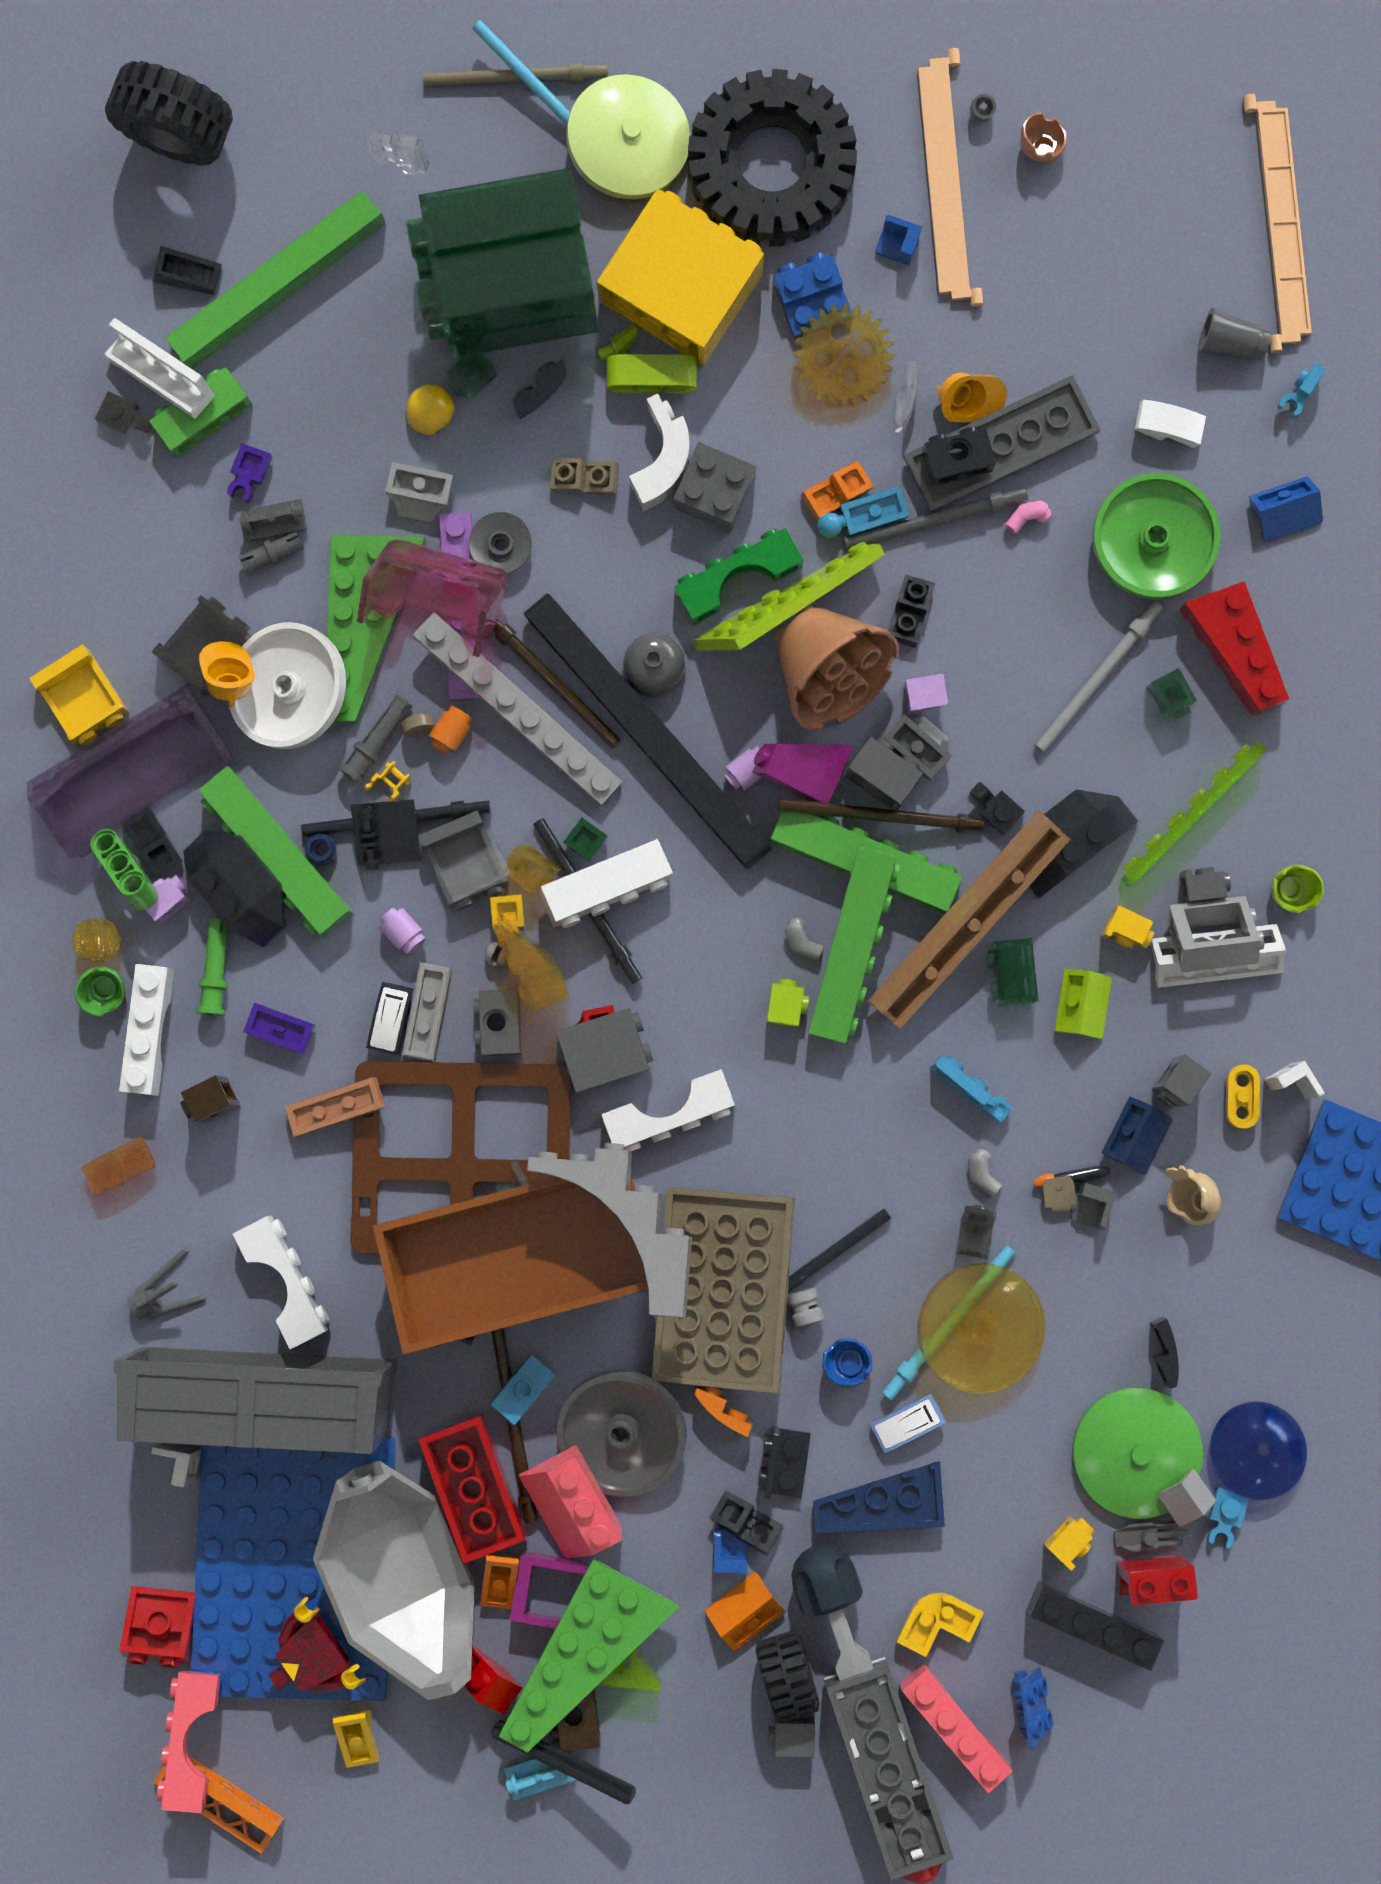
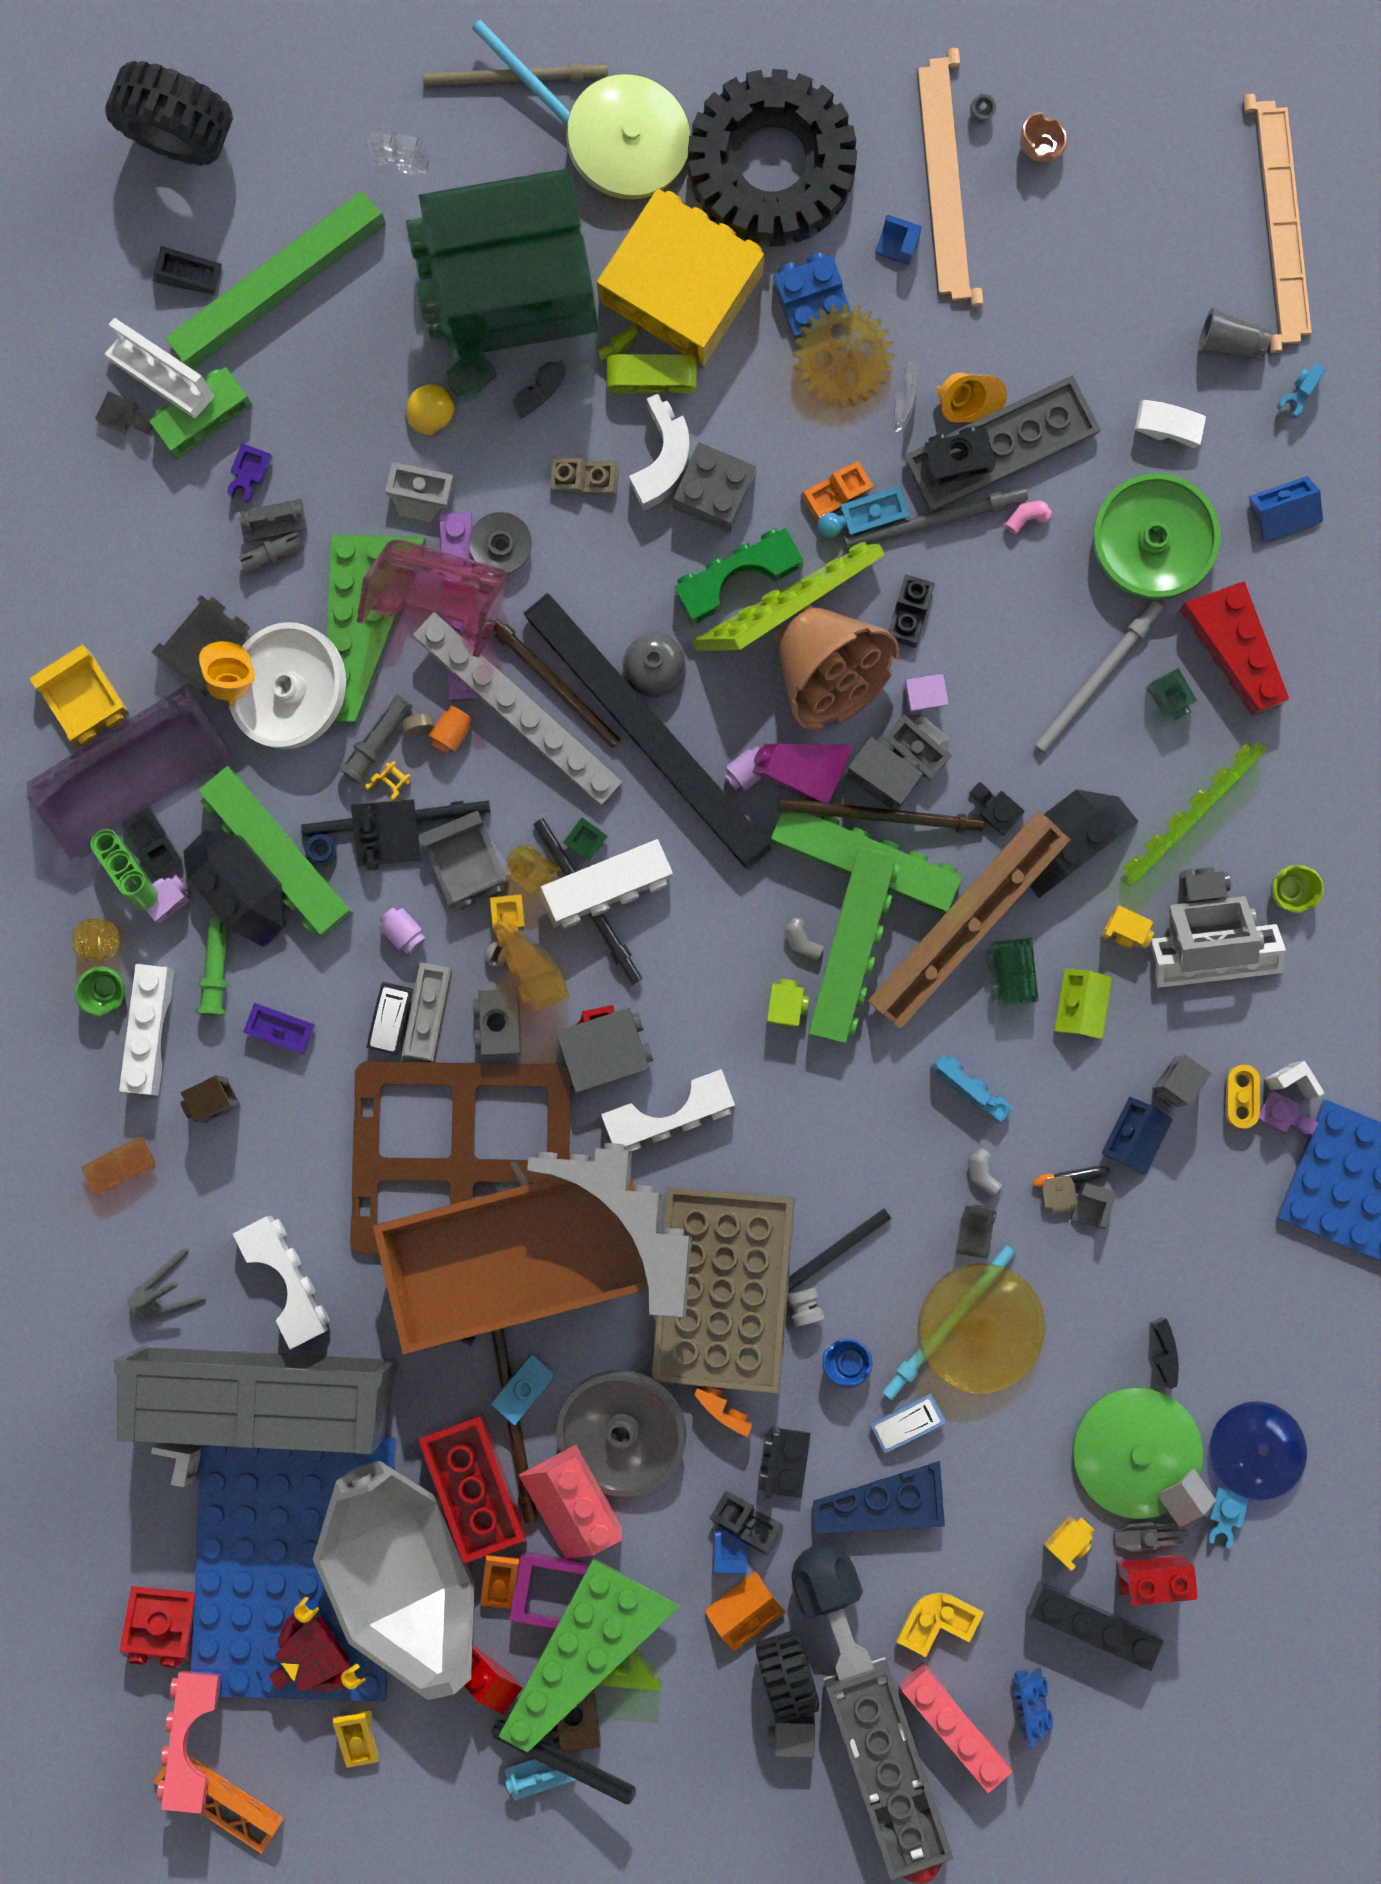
nougat plate [285,1077,386,1137] -> none
tan hat [1165,1165,1221,1225] -> none
none -> medium lavender plate [1258,1090,1318,1135]

